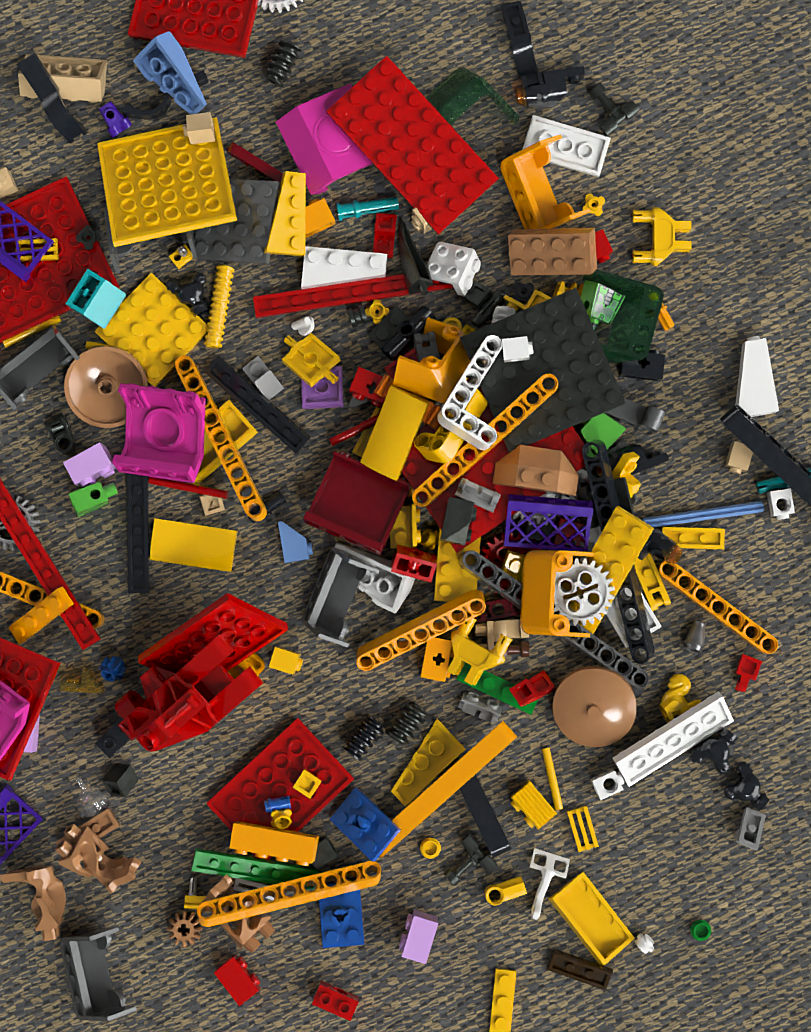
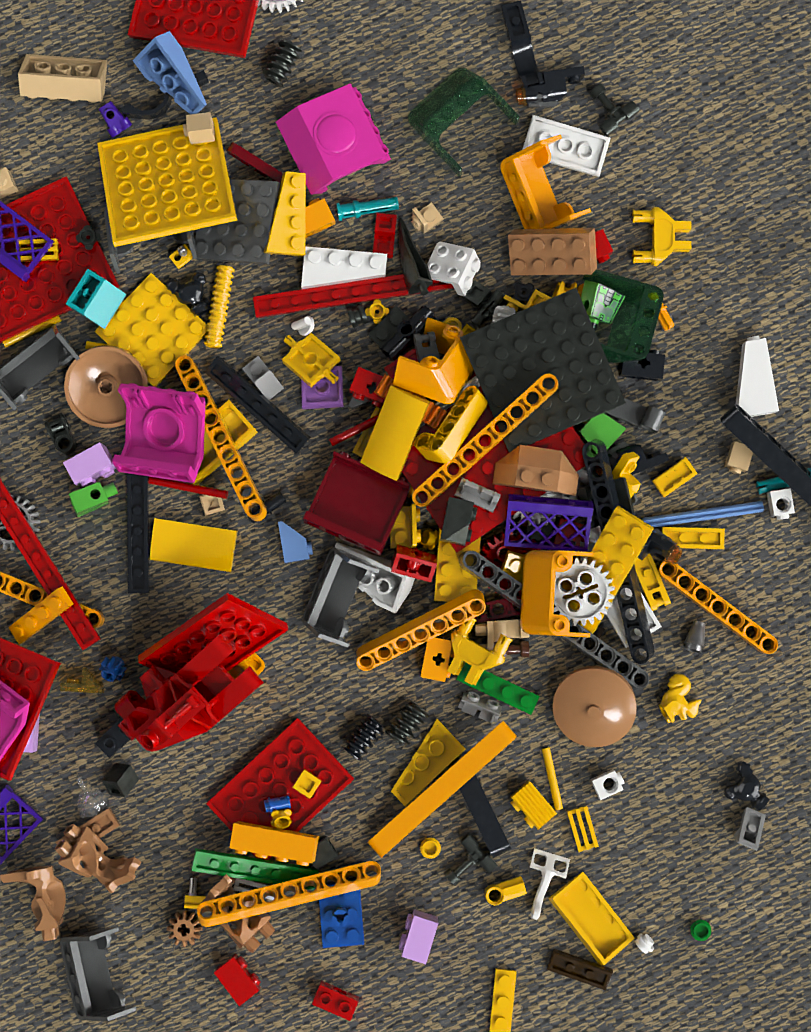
black piece [16,53,88,144] -> none
yellow brick [269,646,303,675] -> none
red plate [326,56,499,235] -> none
blue plate [329,788,401,862] -> none
white beam [437,335,502,450] -> none
white brick [502,336,533,363] -> none
red slope [509,670,555,707] -> none
yellow plate [583,194,605,216] -> none
white plate [613,691,734,787] -> none
black animal [690,728,738,773] -> none
red plate [735,654,762,692] -> none
none -> yellow plate [652,457,698,498]

